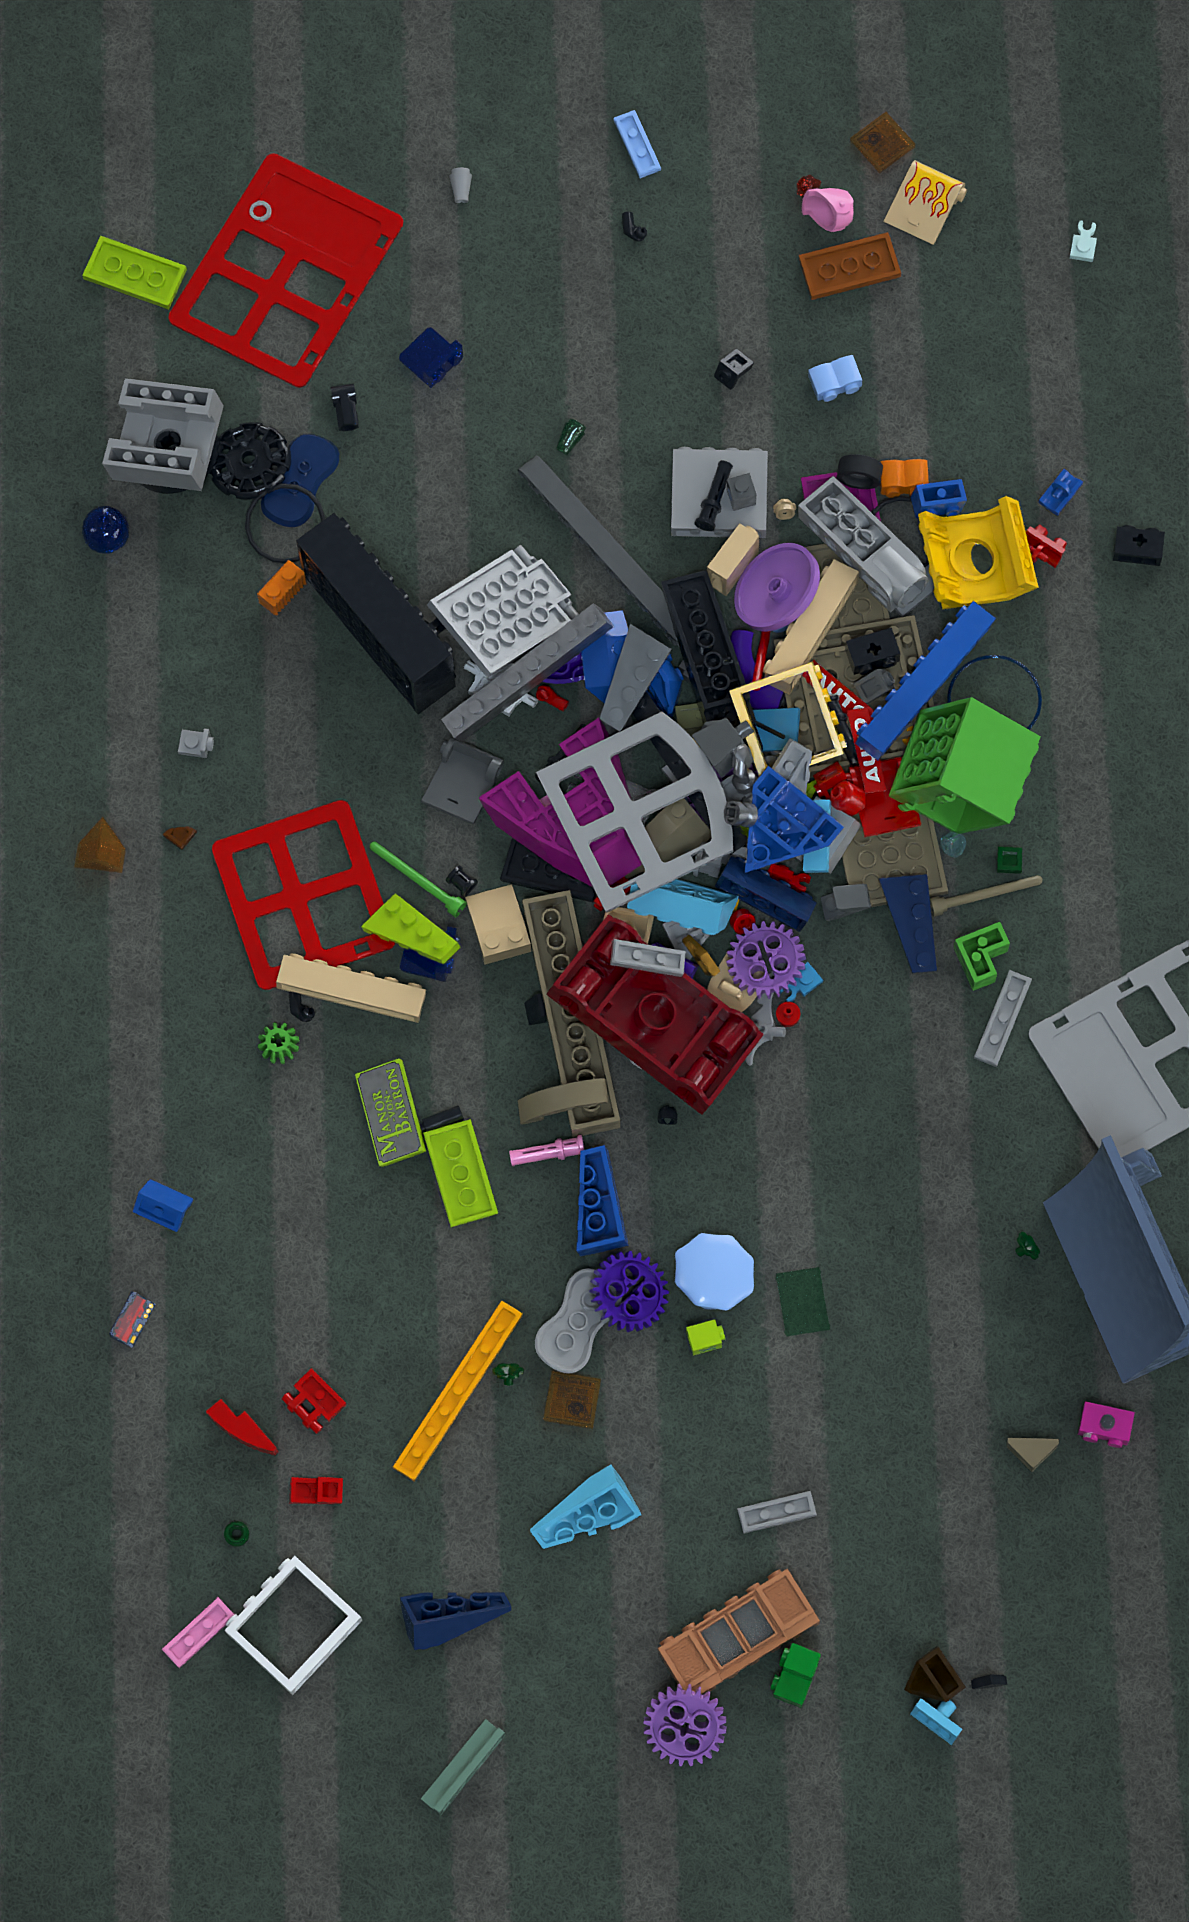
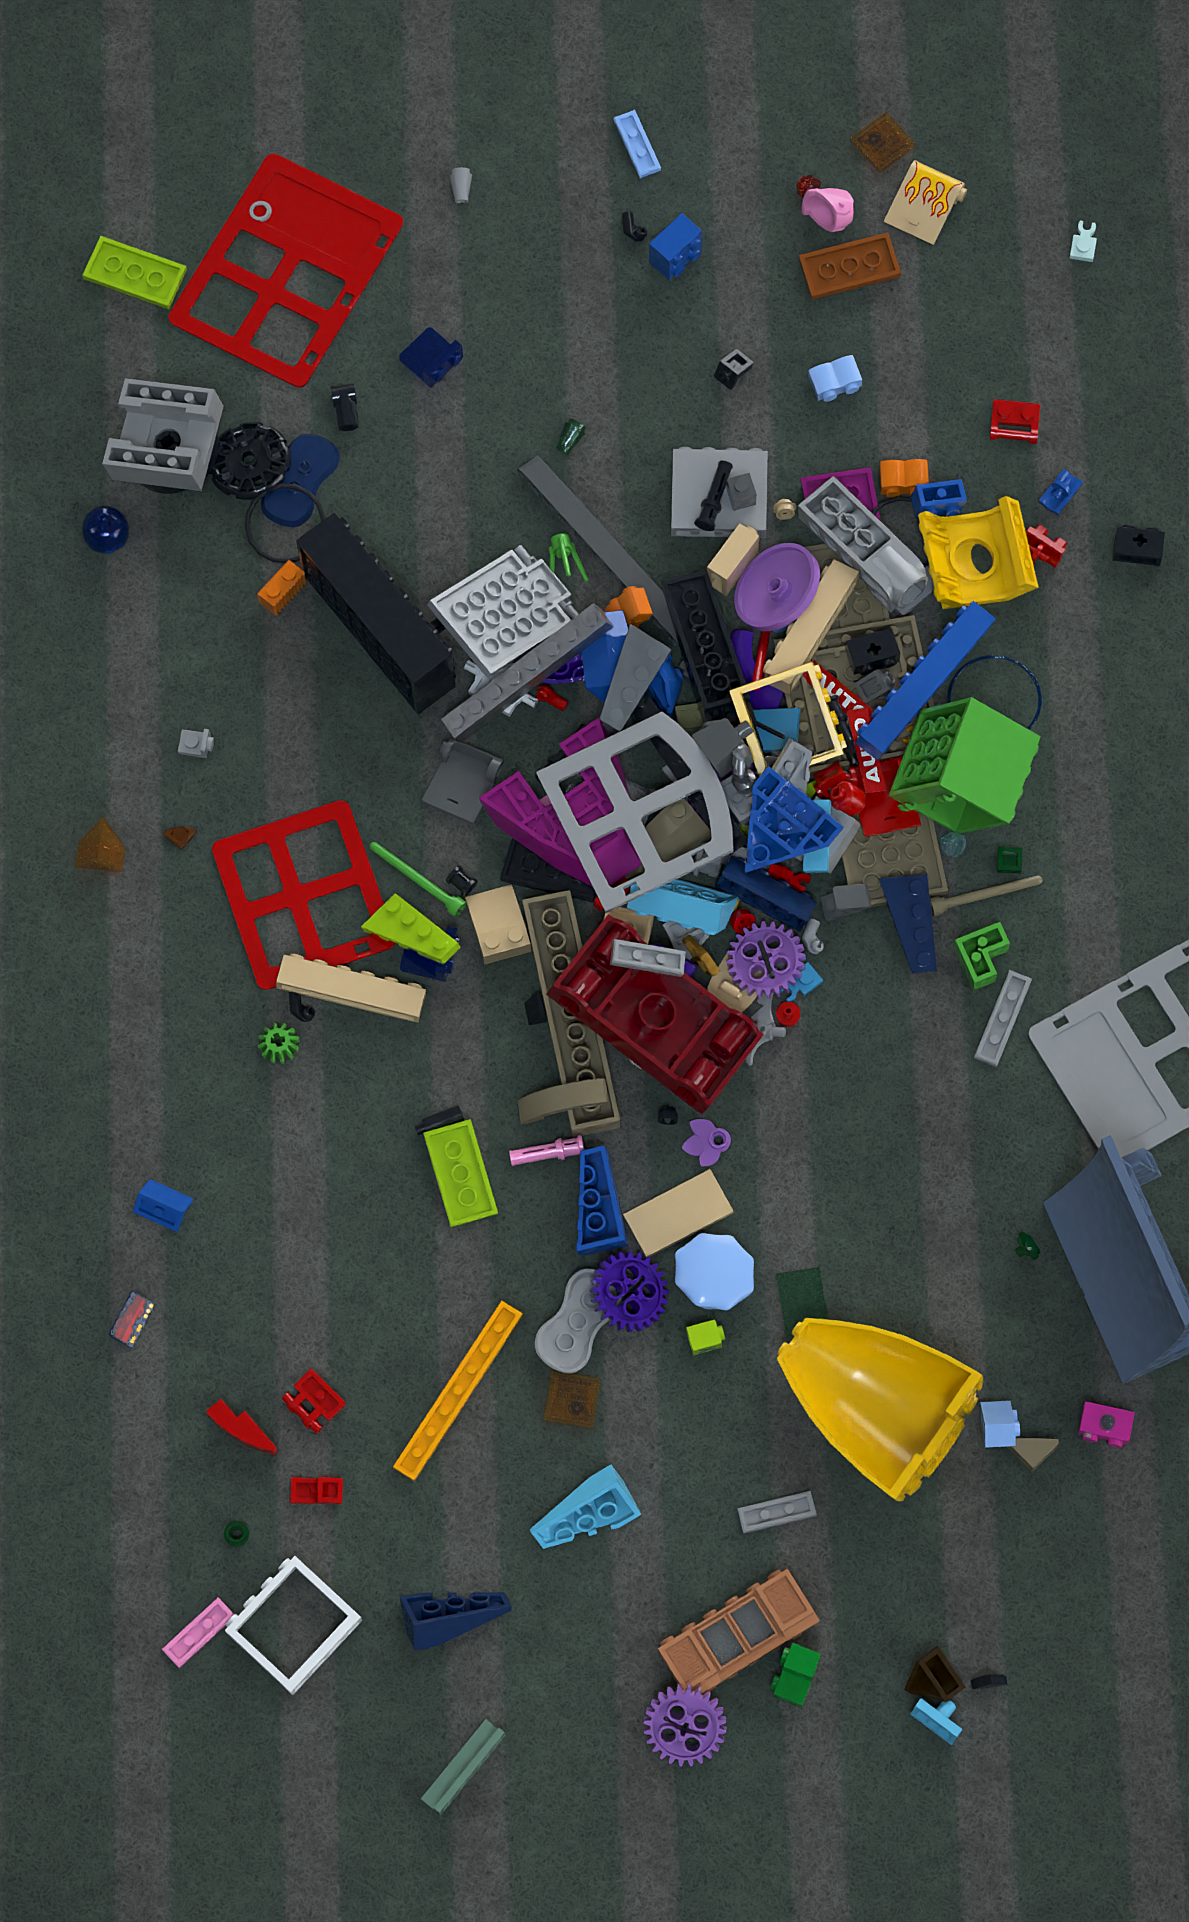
tile [355,1059,426,1167] -> none
dark green plant [492,1363,524,1386] -> none
flat silver wheel [724,801,758,827] -> none
black tyre [837,454,883,489] -> none
none -> bright green plant [548,534,588,582]
none -> orange brick [604,586,653,629]
none -> tan tile [623,1169,734,1258]
none -> blue piece [649,213,702,280]
none -> medium lavender plate [682,1119,731,1166]
none -> yellow panel [777,1318,983,1501]
none -> light grey arm [802,918,824,954]
none -> light blue brick [980,1401,1020,1447]
none -> red plate [990,399,1040,444]

